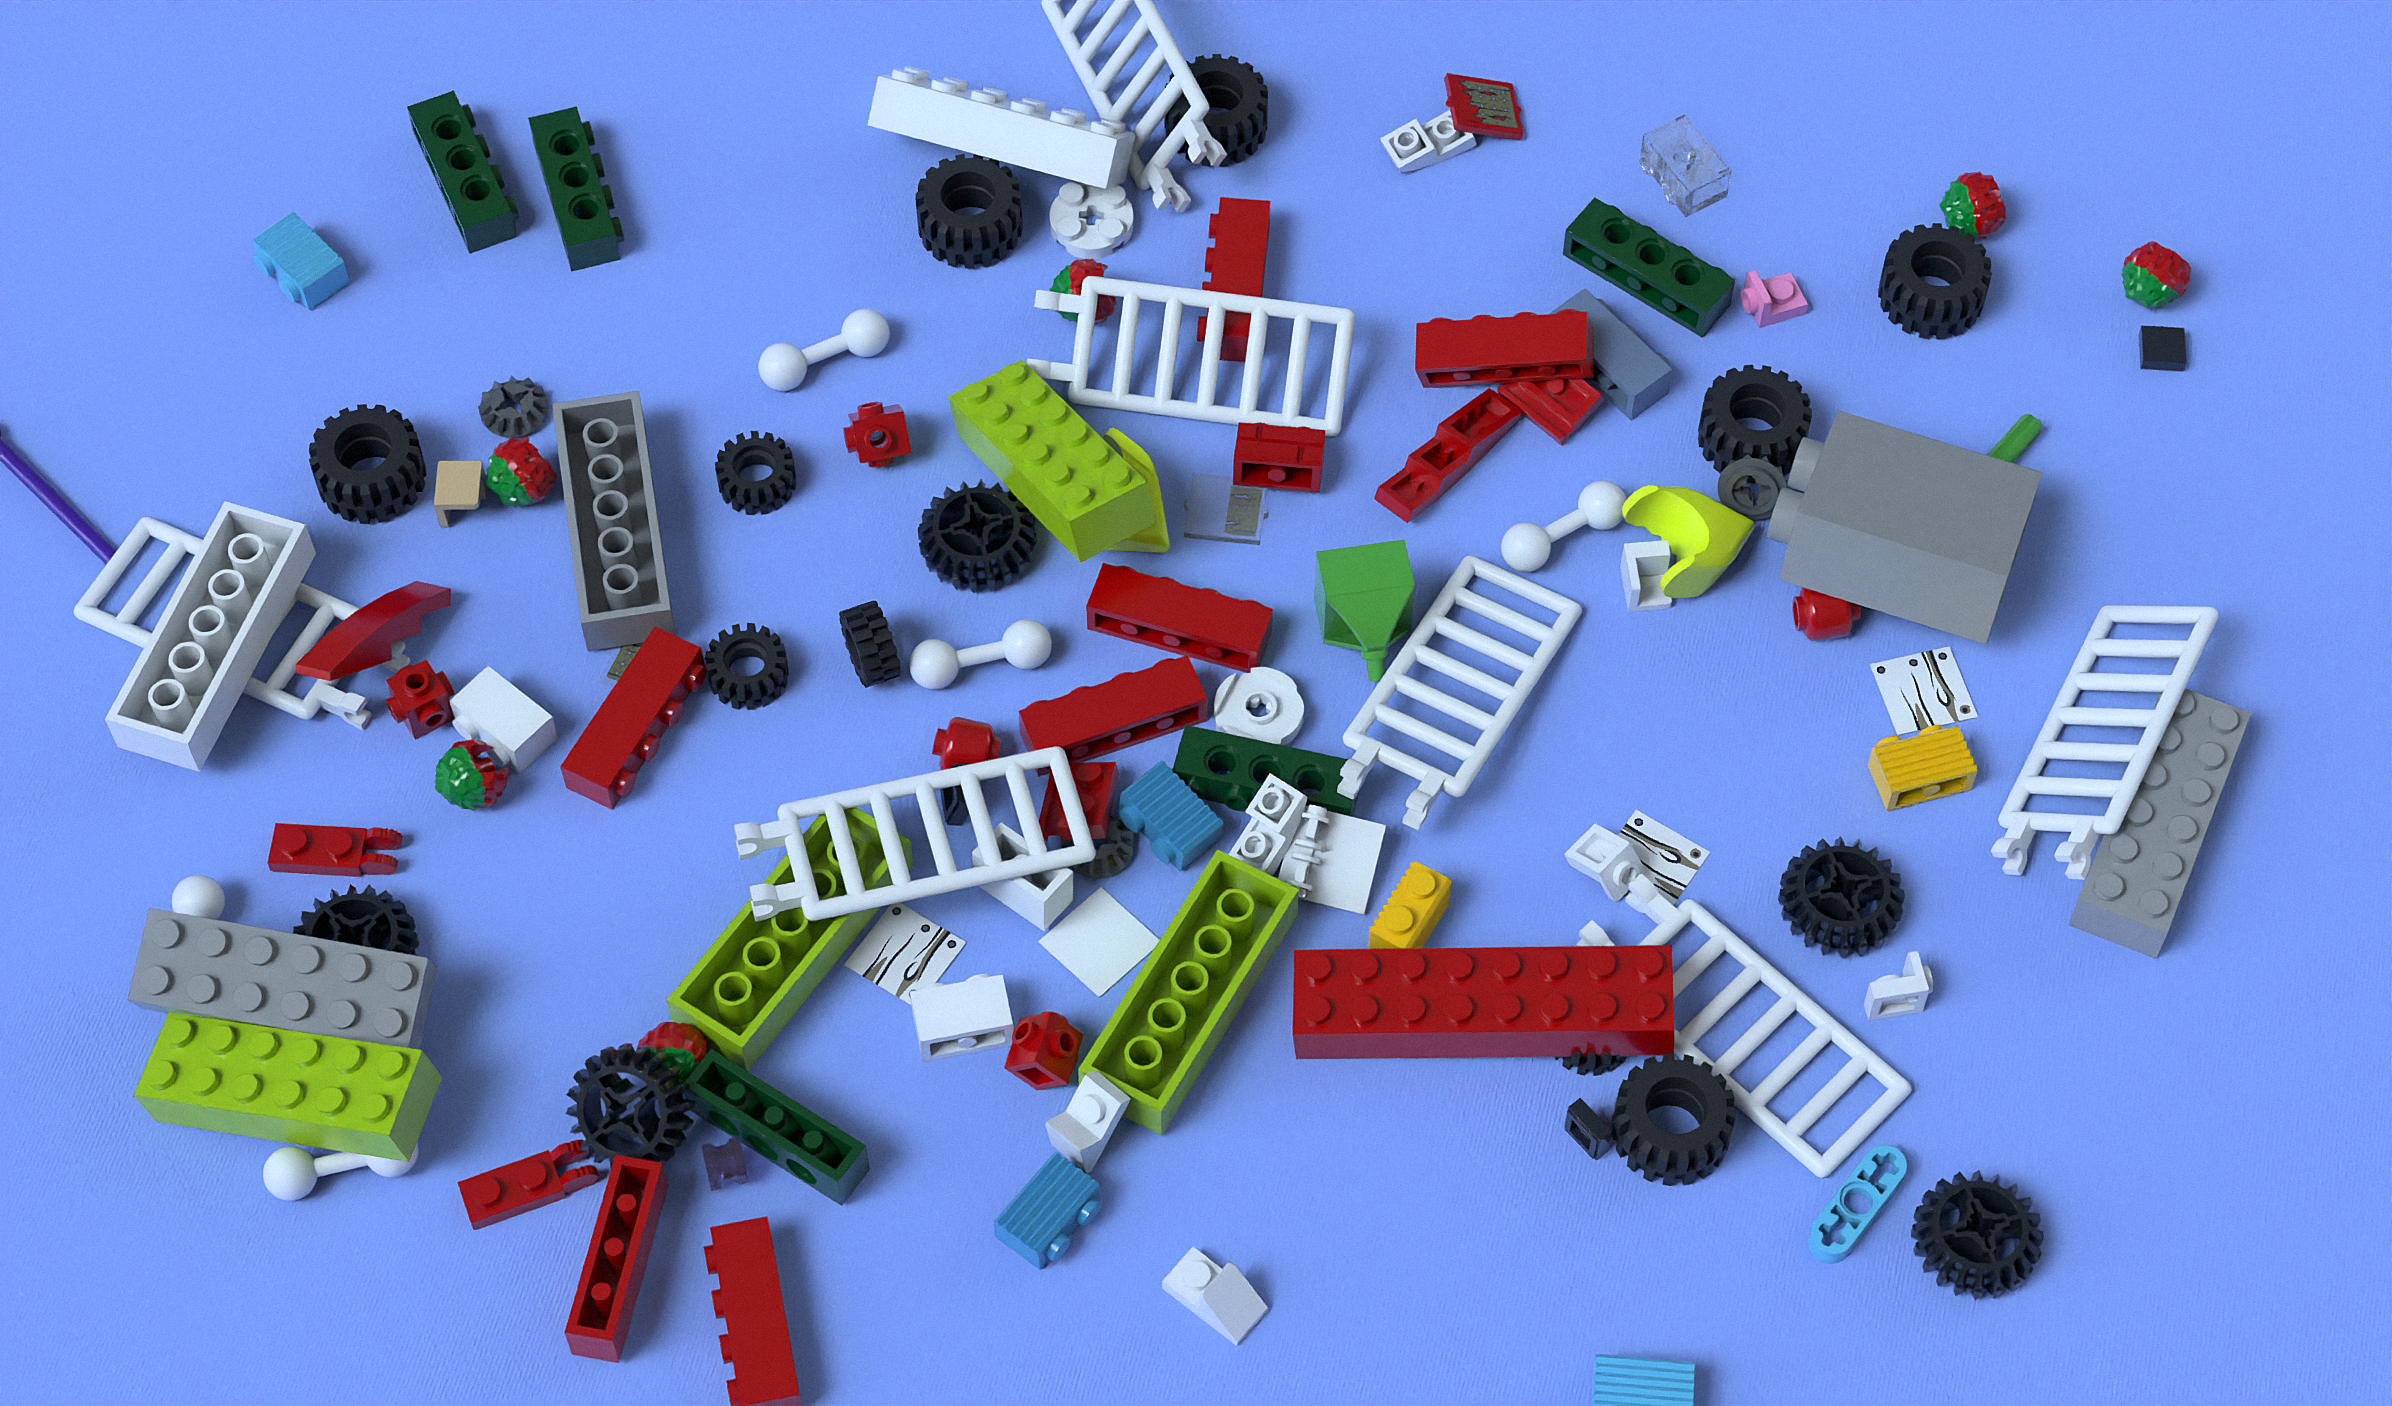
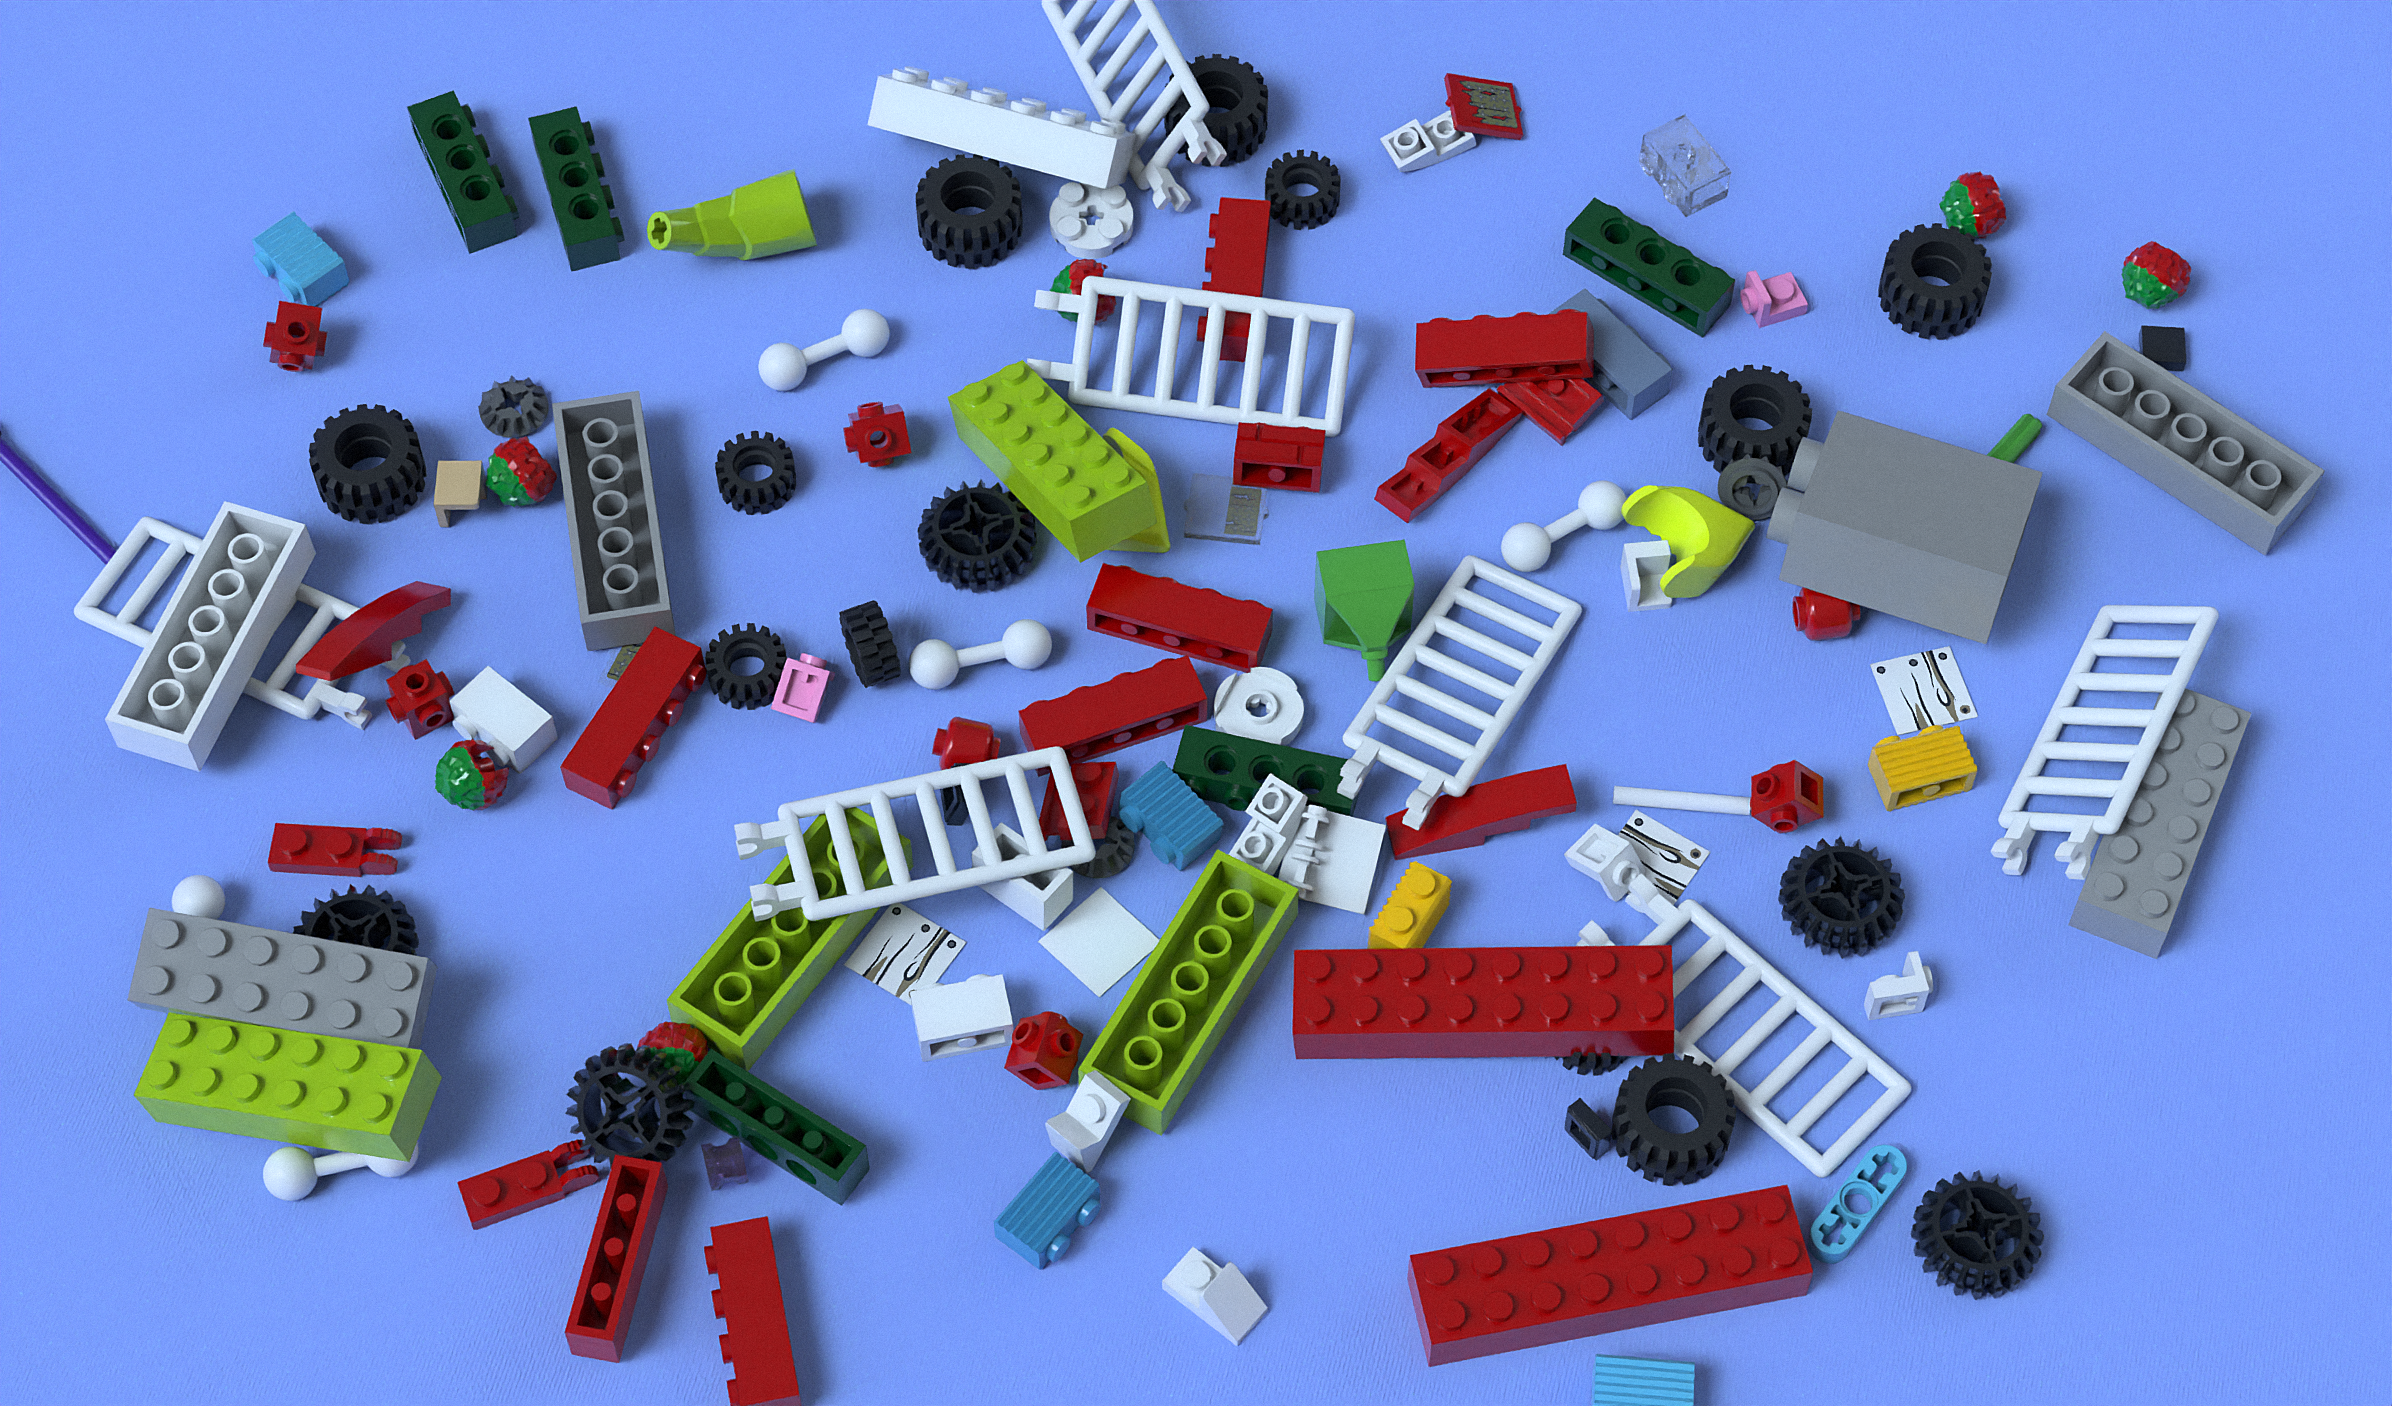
none -> red brick [263,300,328,372]
none -> lime piece [647,168,817,261]
none -> bright pink bracket [771,653,835,723]
none -> black tyre [1265,150,1341,230]
none -> red slope [1385,764,1577,860]
none -> red brick [1407,1185,1813,1367]
none -> white bar [1613,786,1751,815]
none -> red brick [1750,760,1824,834]
none -> light grey brick [2047,331,2325,555]

